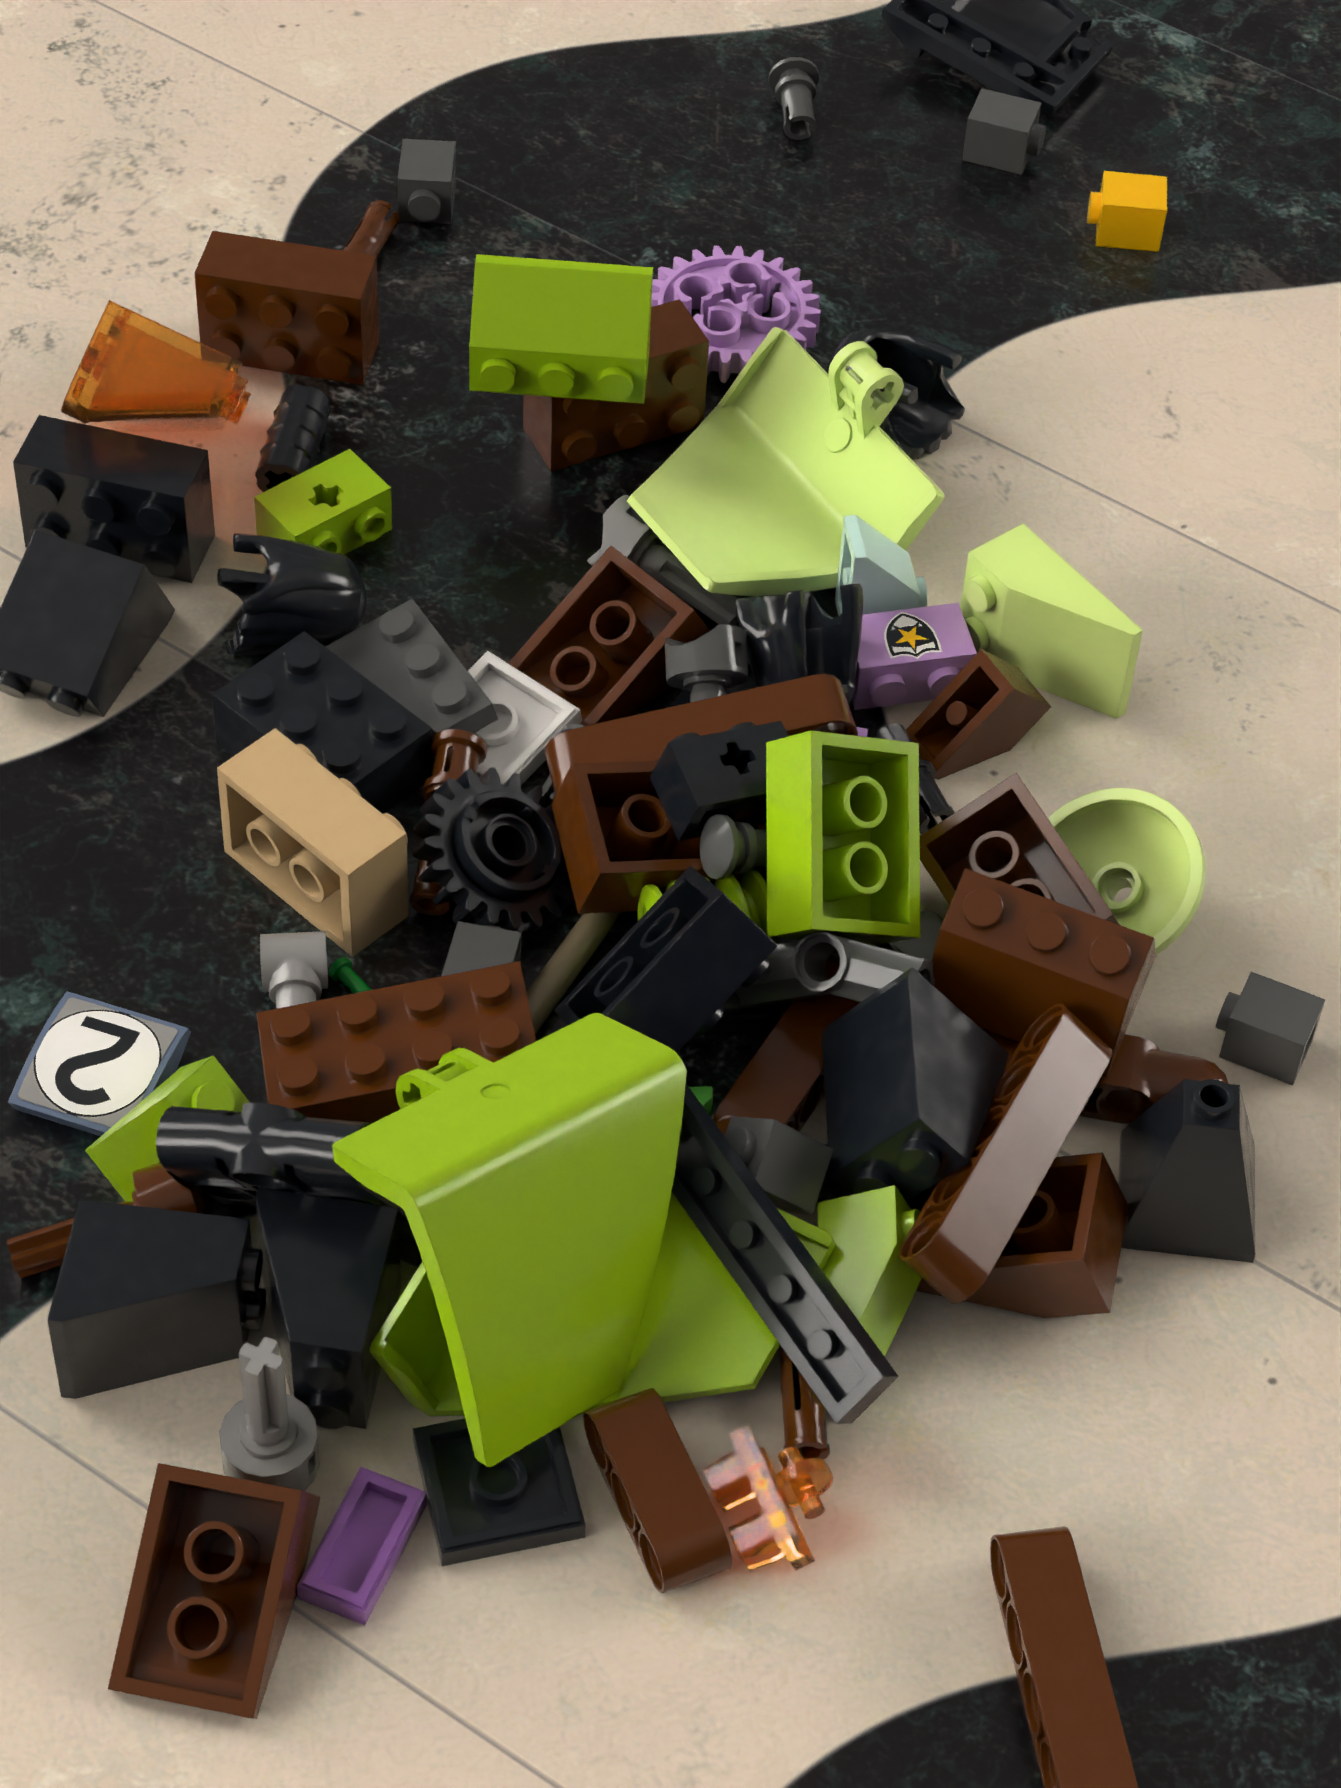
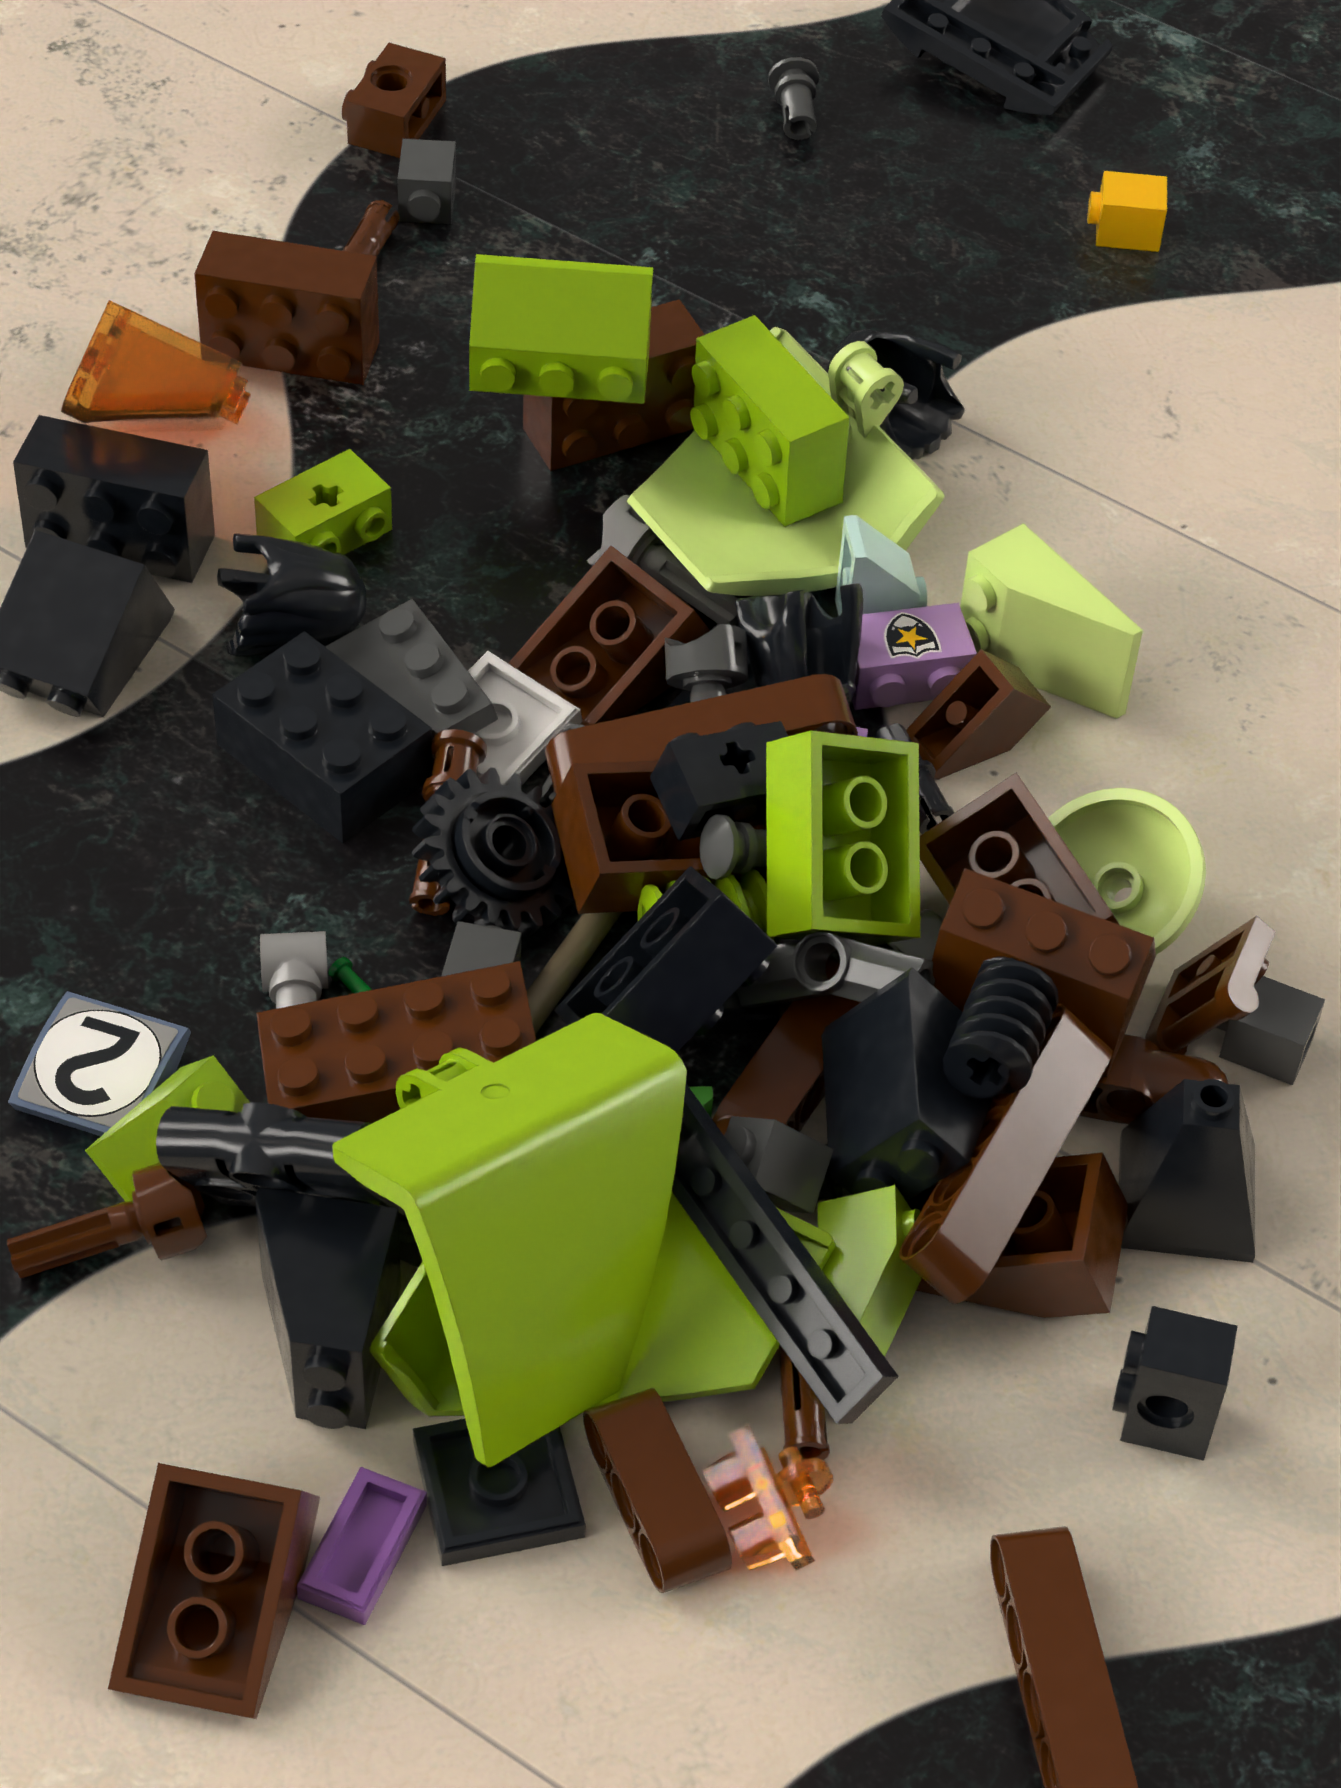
black slope [47,1199,267,1399] -> none
tan brick [217,728,409,957] -> none
light grey piece [219,1337,320,1491] -> none
black axle [255,384,331,492] -> none
lavender gear [651,246,821,383] -> none
dark grey brick [962,88,1046,175] -> none
none -> reddish brown brick [342,42,446,158]
none -> lime brick [690,315,849,527]
none -> black piece [943,957,1059,1099]
none -> black brick [1112,1306,1238,1461]
none -> reddish brown plate [1145,916,1276,1054]

